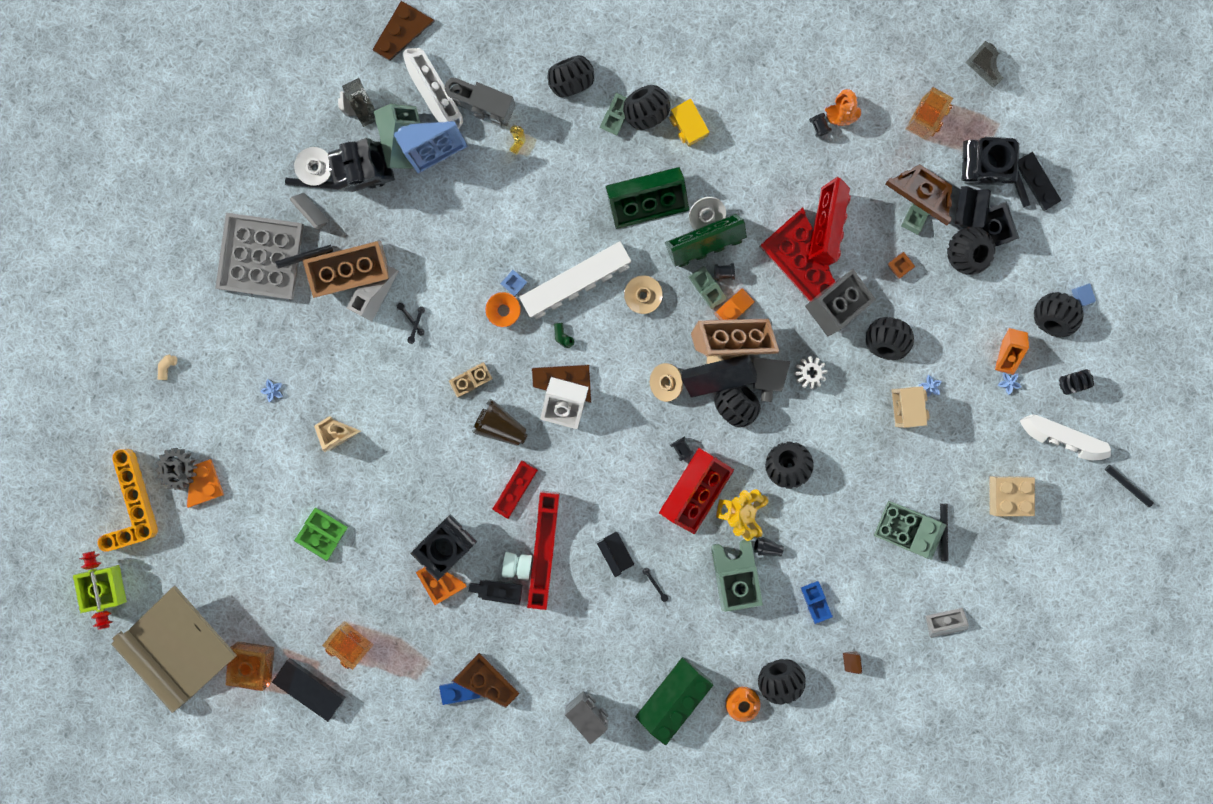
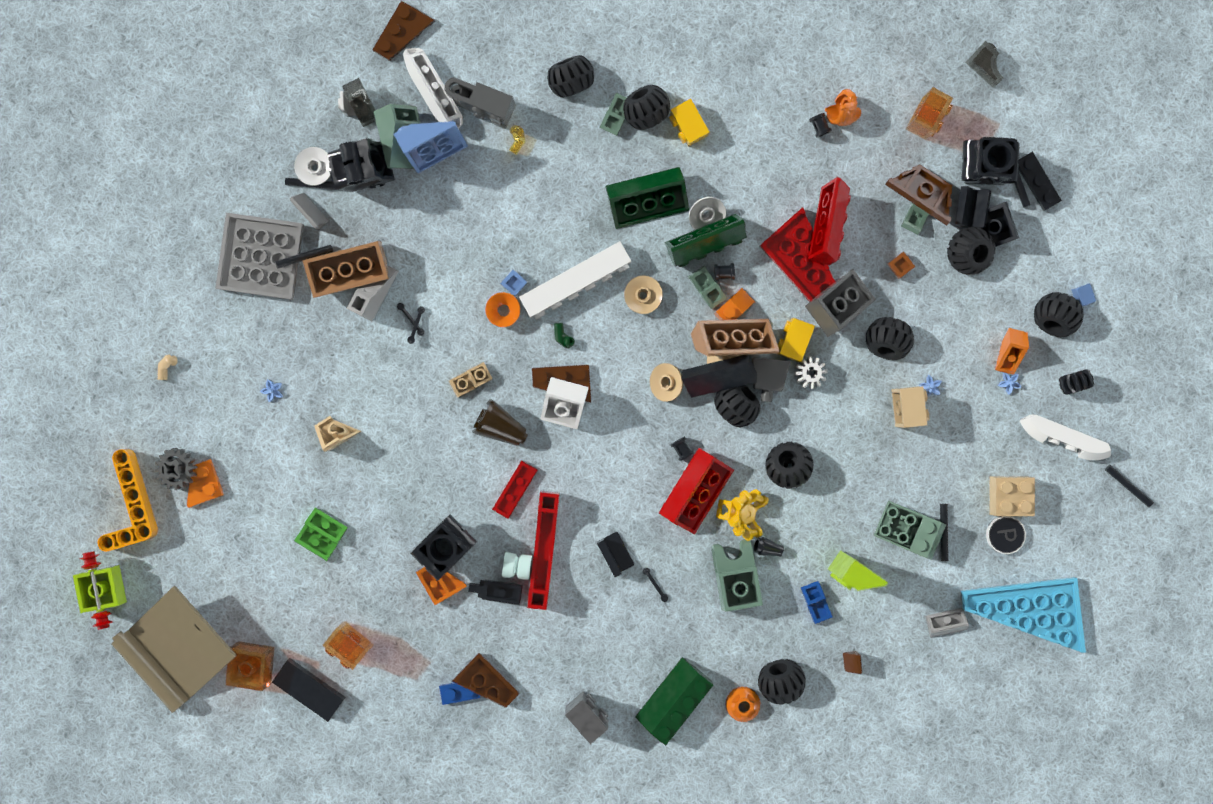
none -> yellow brick [777,318,815,362]
none -> lime slope [828,550,888,591]
none -> medium azure wing [961,577,1086,653]
none -> black tile [986,516,1026,554]

